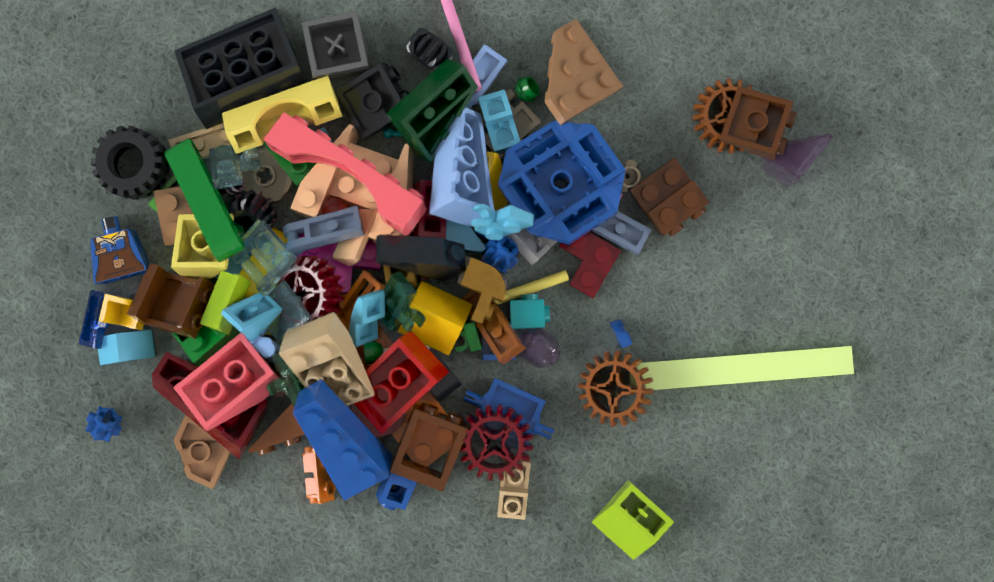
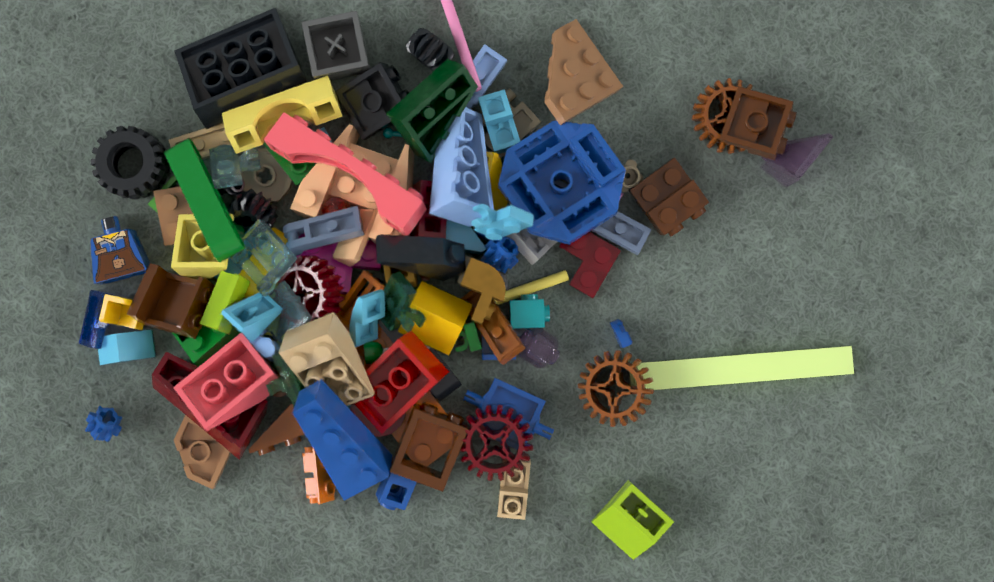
green plate [515,76,540,102] -> none

